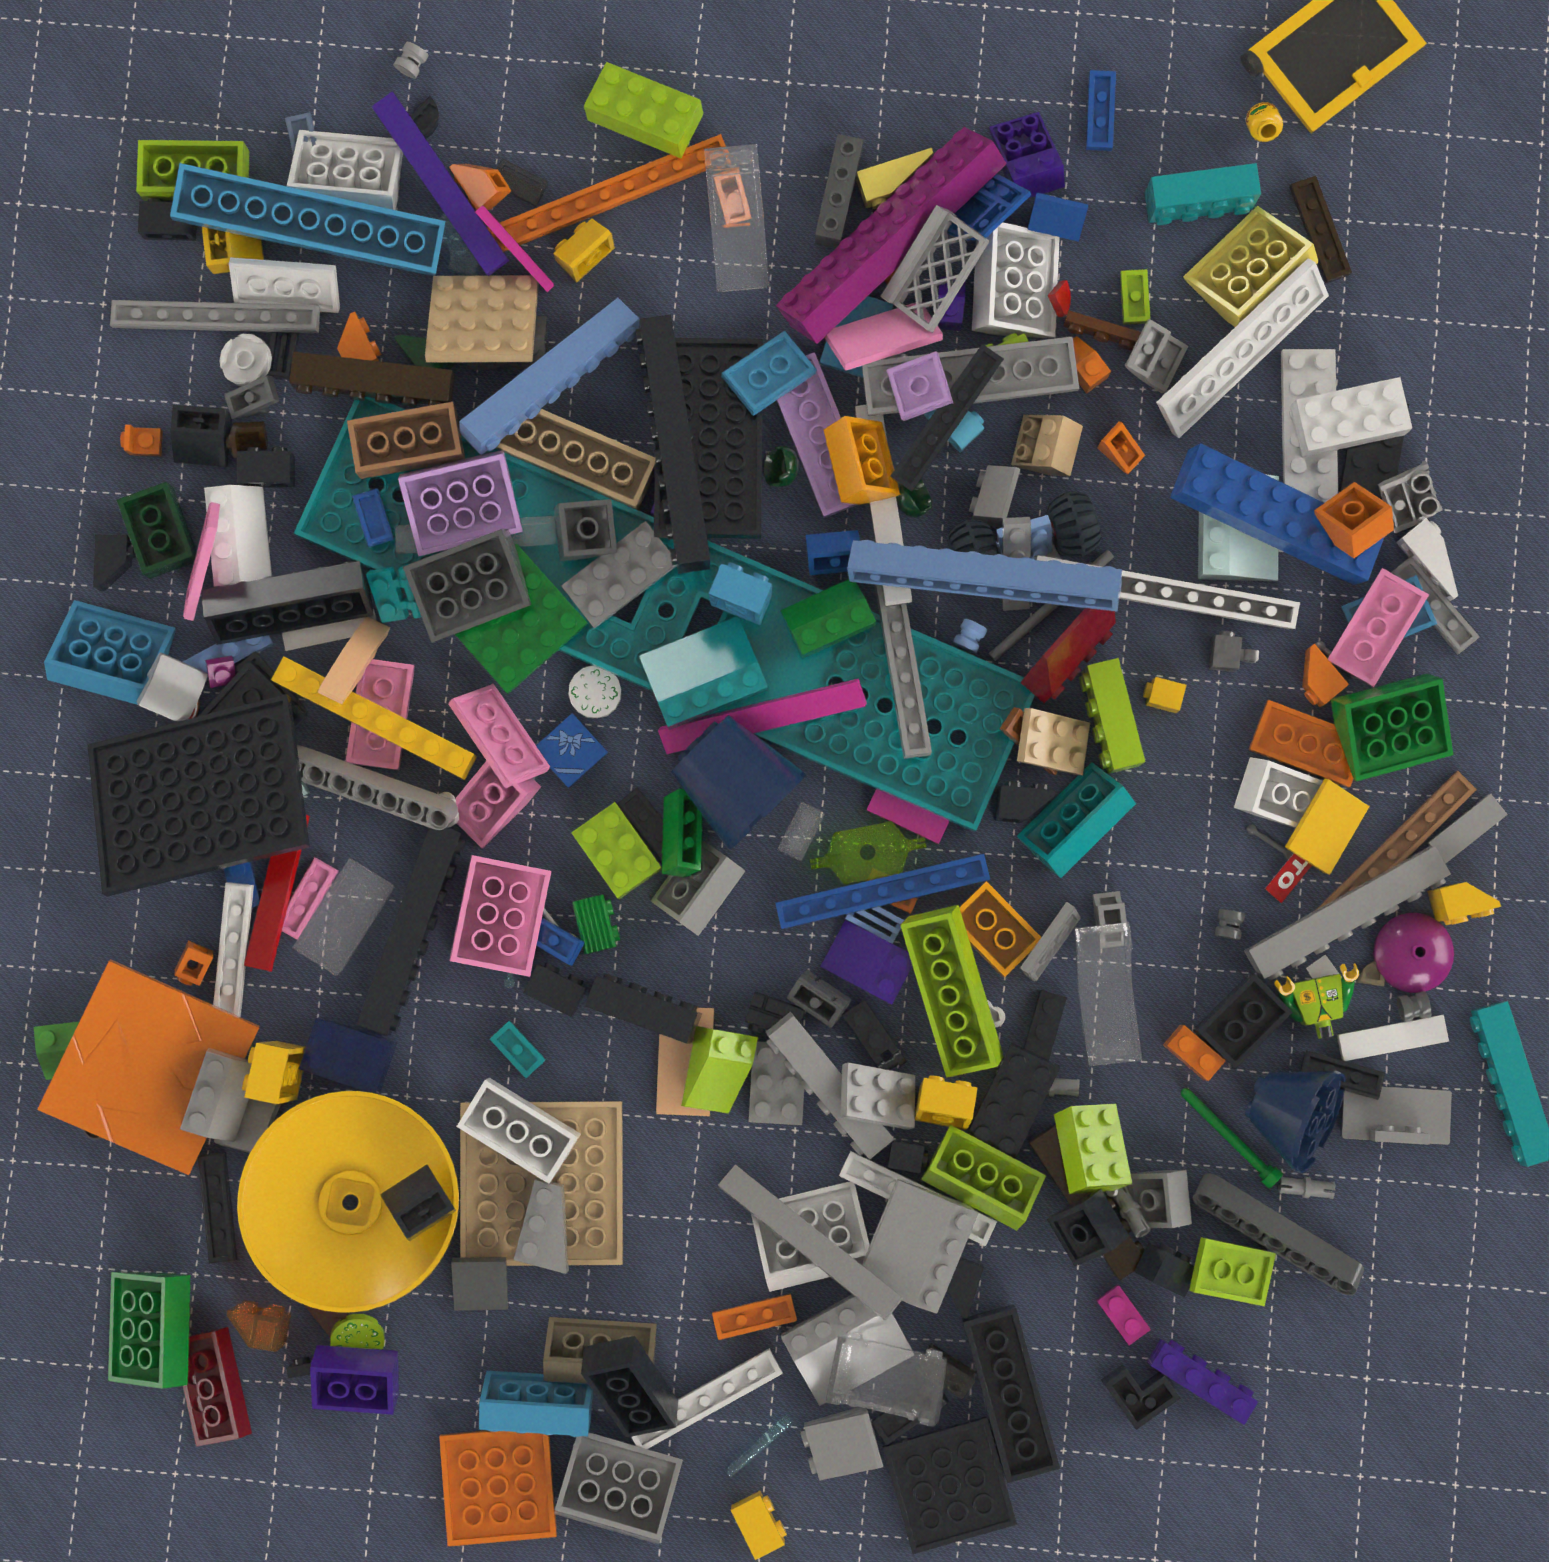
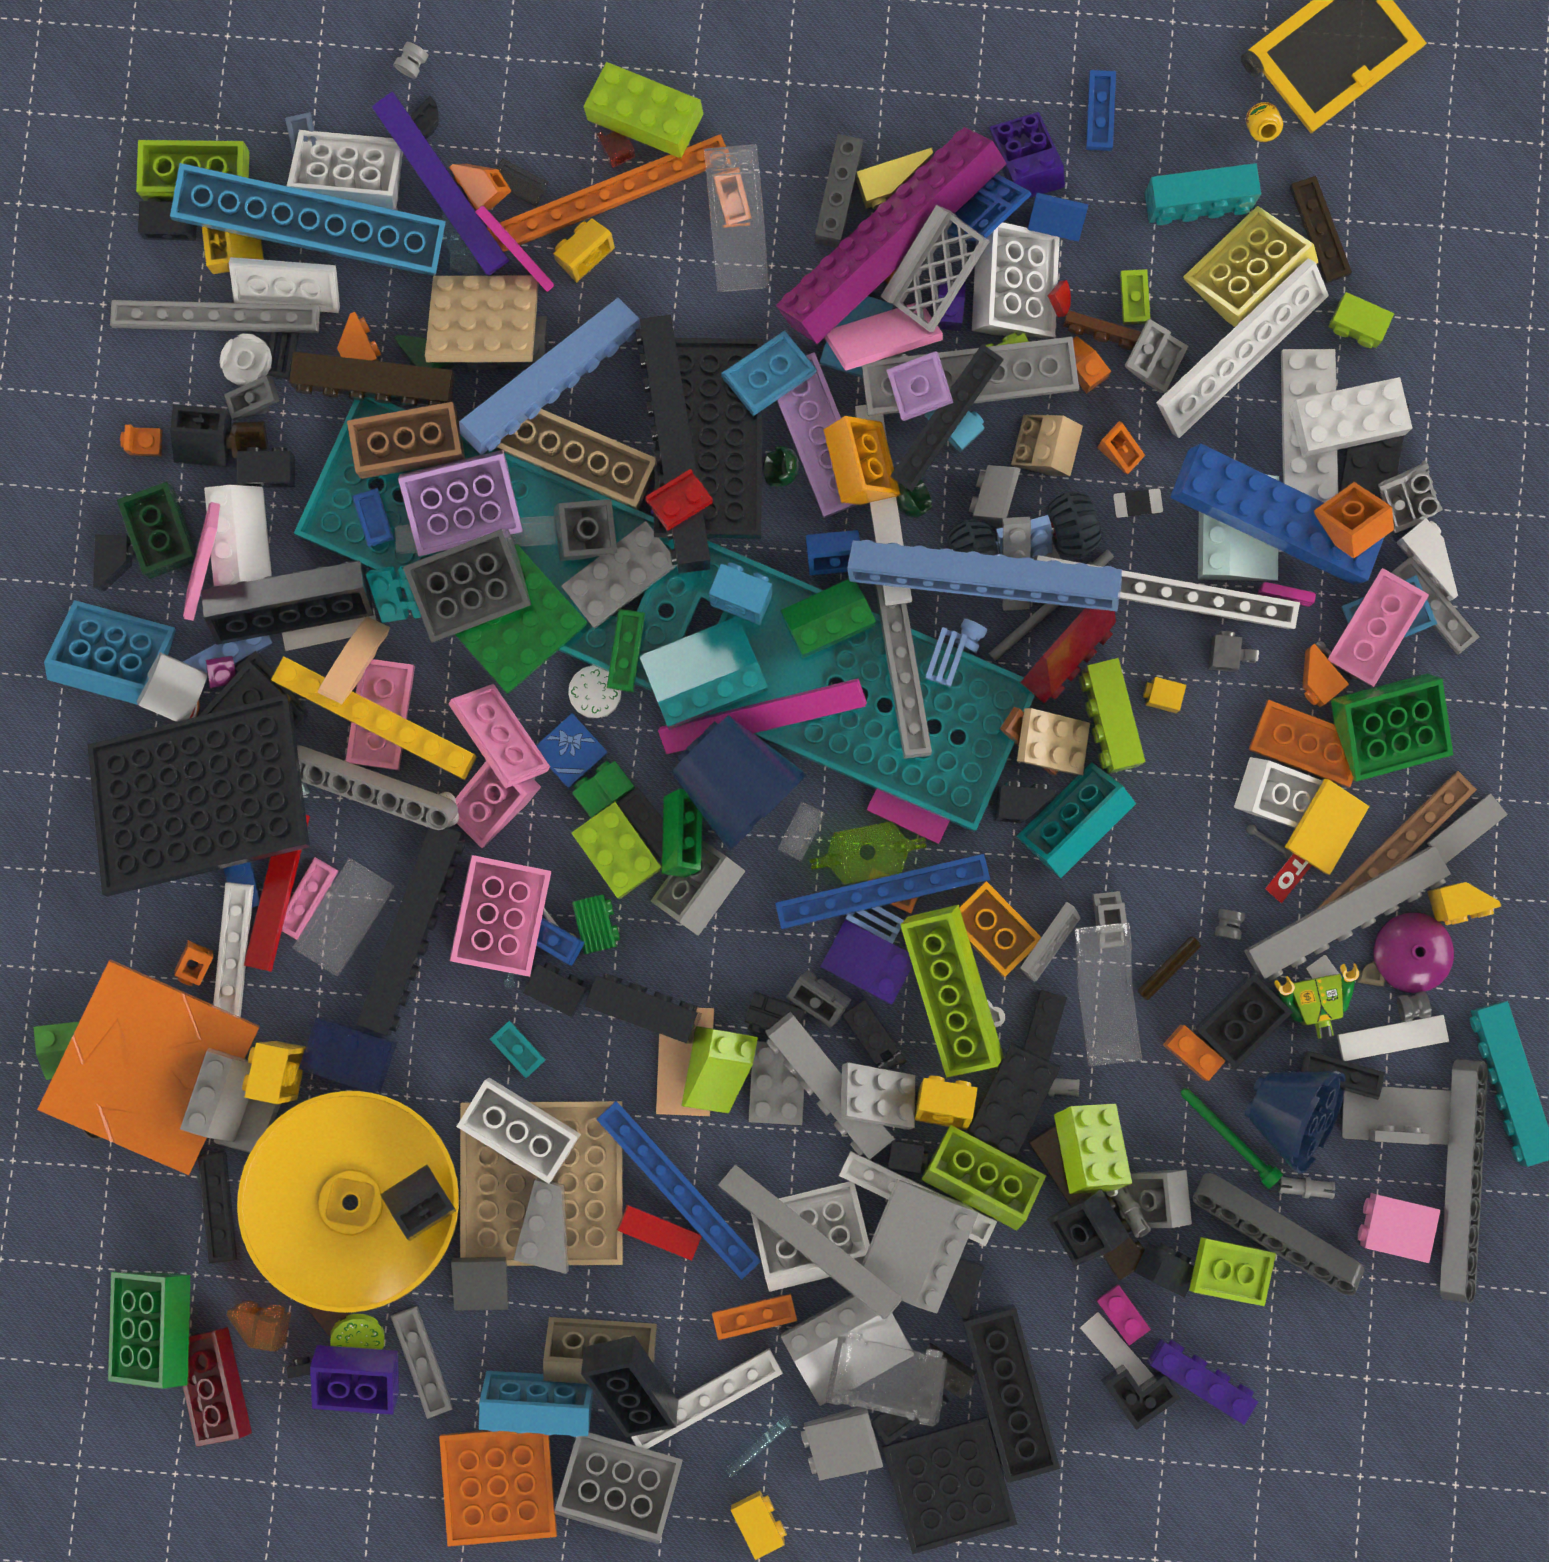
none -> light grey tile [391,1306,454,1419]
none -> green brick [572,761,635,818]
none -> blue plate [596,1101,761,1280]
none -> clear red panel [597,131,636,168]
none -> green tile [607,609,646,693]
none -> red tile [617,1205,702,1261]
none -> red plate [646,469,713,531]
none -> light blue tile [925,627,968,687]
none -> white sticker [1080,1312,1154,1386]
none -> sticker [1113,489,1163,518]
none -> dark brown axle [1138,936,1201,1000]
none -> dark pink tile [1258,582,1316,607]
none -> lime brick [1328,292,1394,348]
none -> bright pink brick [1358,1193,1440,1263]
none -> dark grey beam [1440,1059,1488,1303]

